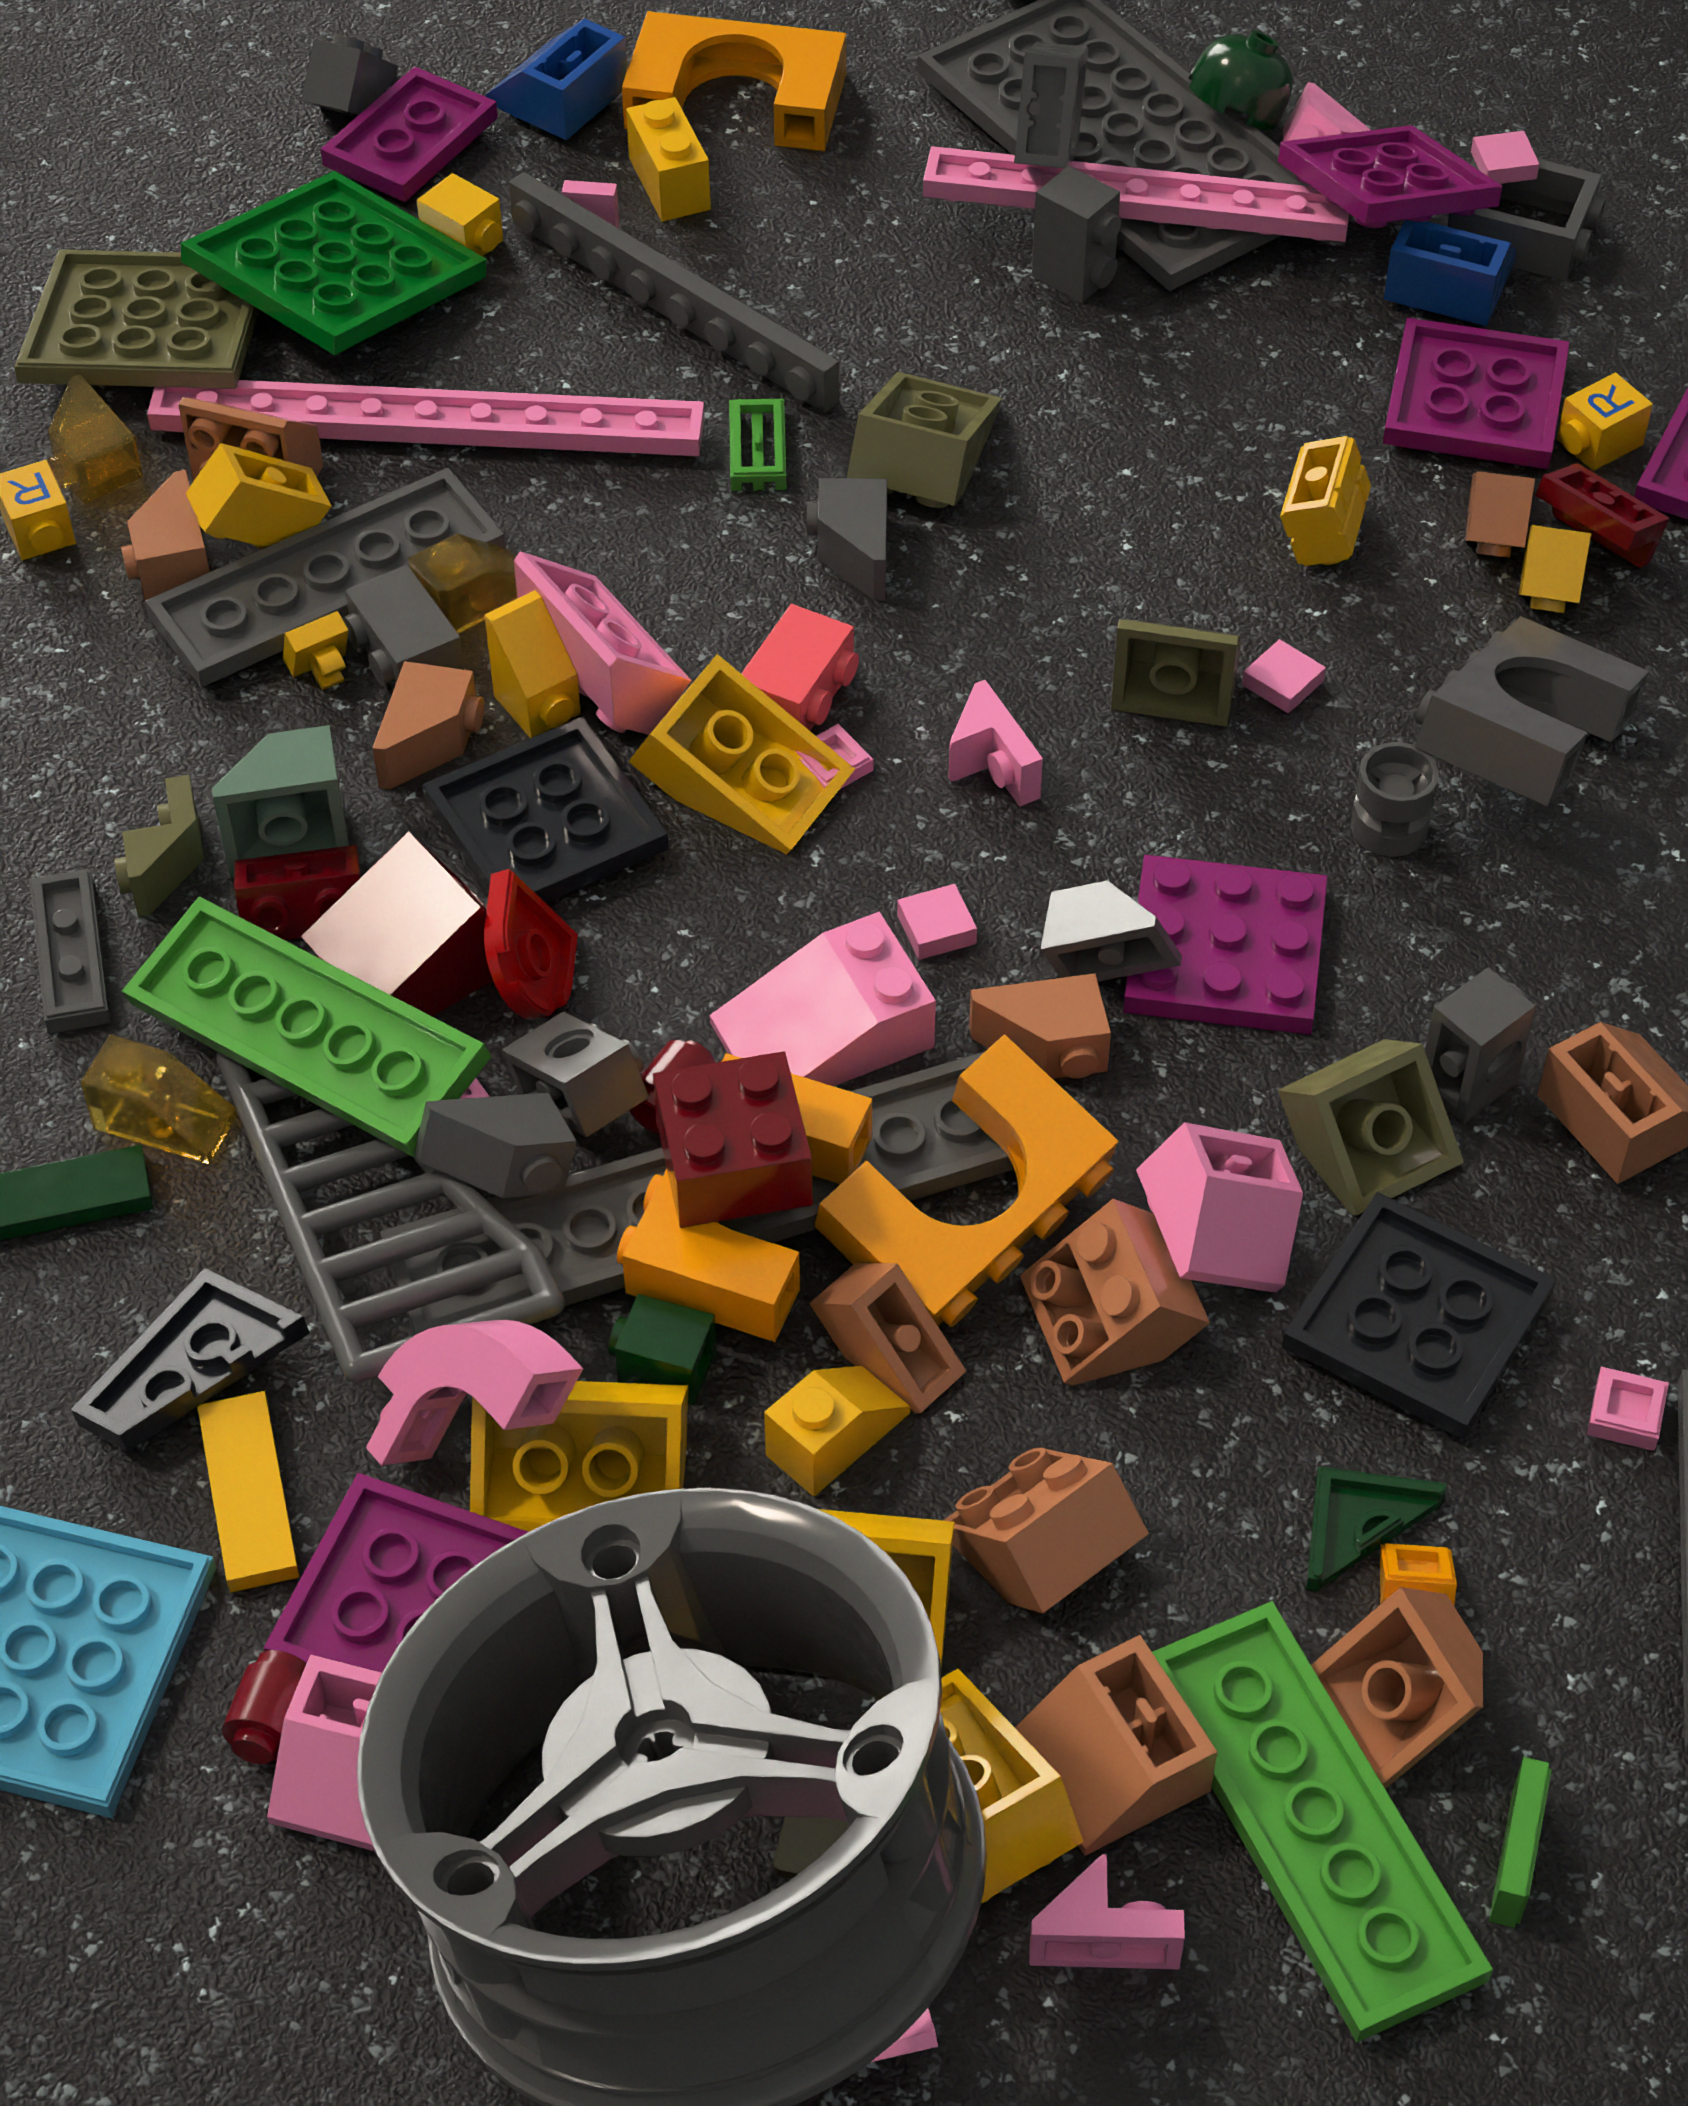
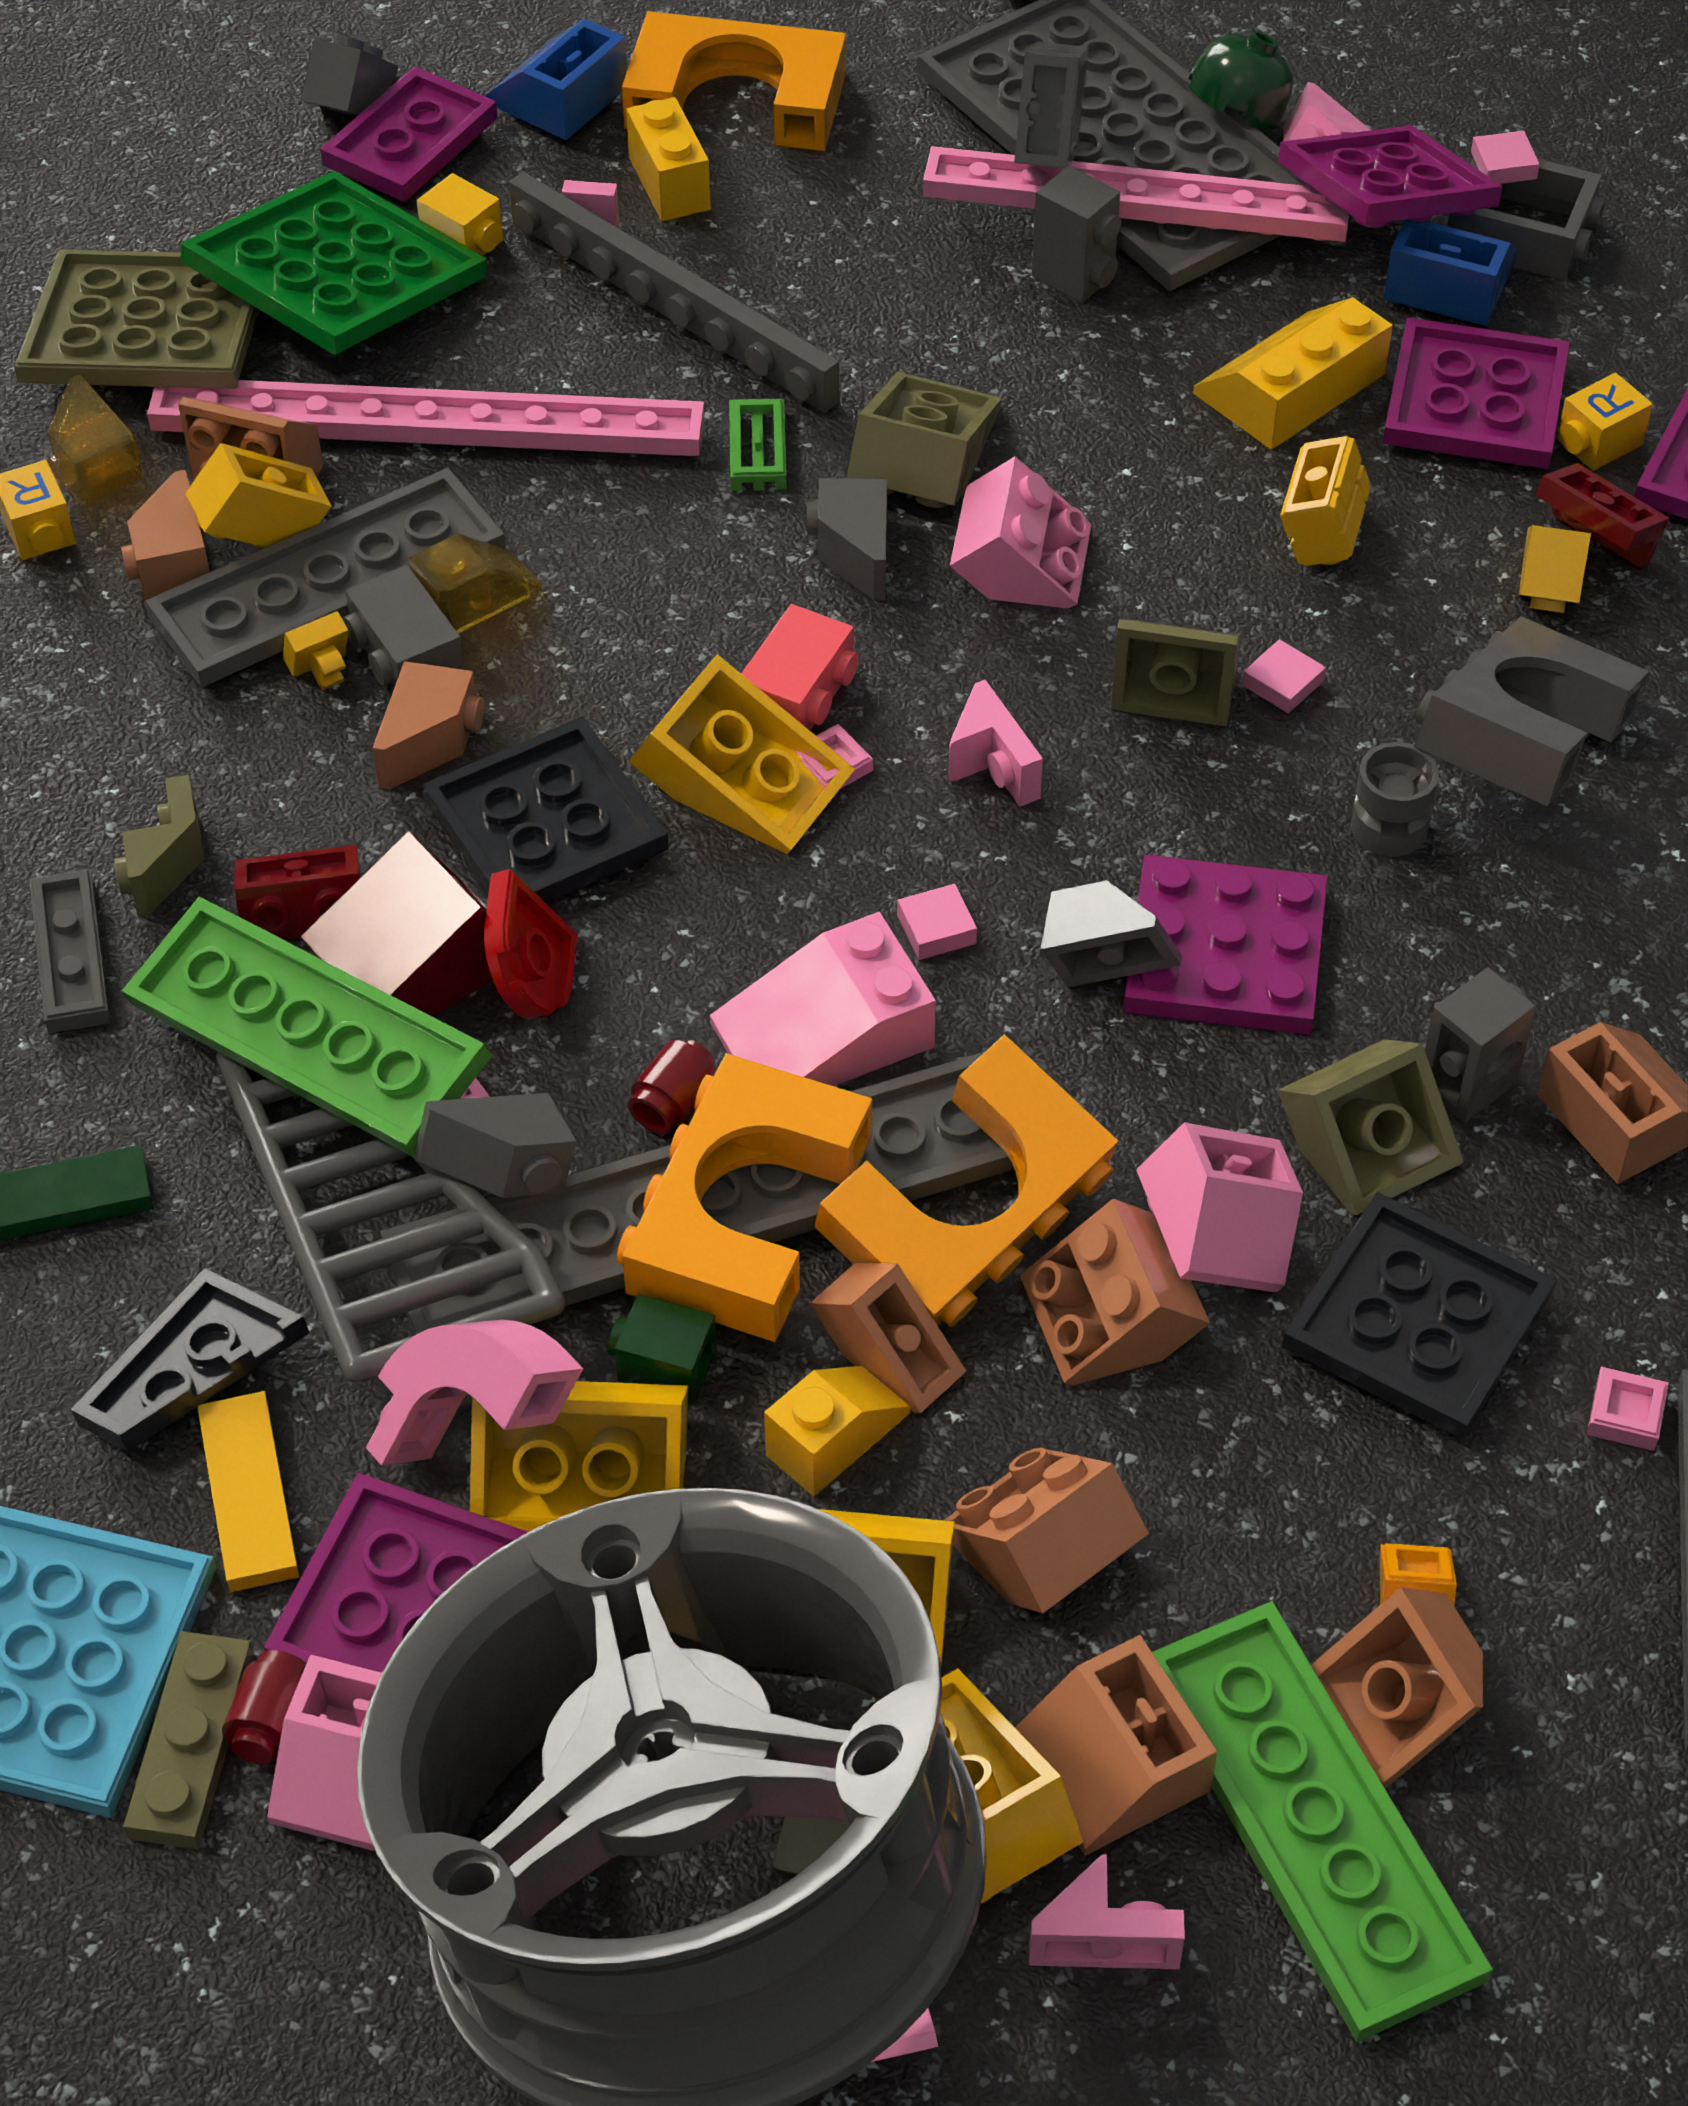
clear yellow slope [80,1034,237,1164] -> none
sand green slope [212,725,349,878] -> none
yellow slope [485,590,581,738] -> none
dark grey brick [502,1011,649,1137] -> none
bright pink slope [514,551,692,735] -> none
dark red brick [653,1051,813,1228] -> none
nougat slope [969,973,1111,1079] -> none
dark green tile [1306,1466,1446,1591] -> none
nougat slope [1465,471,1535,558] -> none
bright green tile [1489,1757,1552,1928] -> none
none -> olive plate [123,1631,254,1850]
none -> bright pink slope [950,456,1092,609]
none -> yellow slope [1193,297,1393,450]

